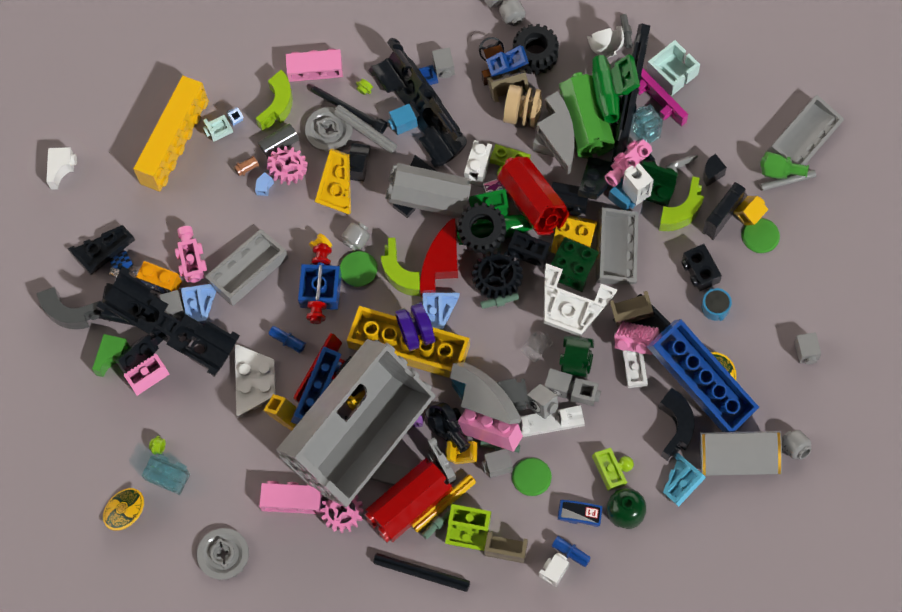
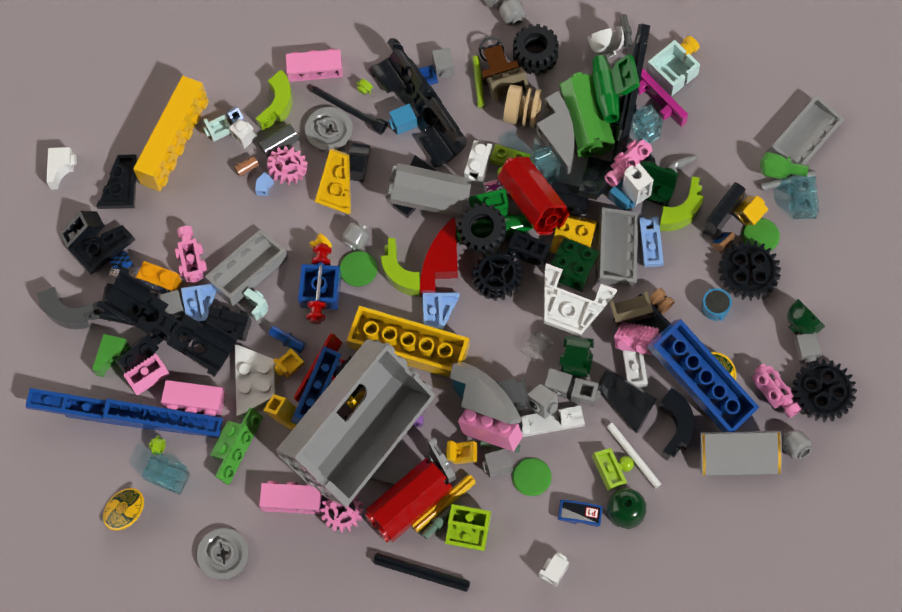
light grey axle [334,105,397,153] -> none
dark purple wheel [395,302,436,351] -> none
black pin [425,402,470,453] -> none
sand green bar [480,292,519,309] -> none
dark tan panel [484,532,528,563] -> none
blue slope [486,45,529,77] -> none
blue axle [551,536,591,567] -> none
medium azure wing [663,453,706,507] -> none
black brick [681,244,722,292] -> none
black brick [703,153,727,187] -> none
none -> blue slope [25,388,223,438]
none -> black arch [60,211,105,248]
none -> black wing [96,154,138,209]
none -> bright pink brick [161,380,226,417]
none -> black brick [208,306,252,341]
none -> bright green bracket [210,408,263,485]
none -> white brick [229,118,258,149]
none -> light aqua bracket [243,288,268,321]
none -> yellow bracket [273,349,305,379]
none -> lime bar [472,56,485,108]
none -> clear light blue brick [532,146,560,184]
none -> black wing [598,369,657,433]
none -> white bar [607,423,662,489]
none -> light blue plate [639,216,664,267]
none -> medium nougat wheel [649,288,675,314]
none -> yellow wheel [680,35,700,59]
none -> medium nougat slope [711,232,735,253]
none -> black gear [718,240,781,301]
none -> bright pink brick [751,364,802,419]
none -> dark green cylinder [787,299,825,335]
none -> clear light blue brick [788,176,819,219]
none -> black gear [792,359,857,422]

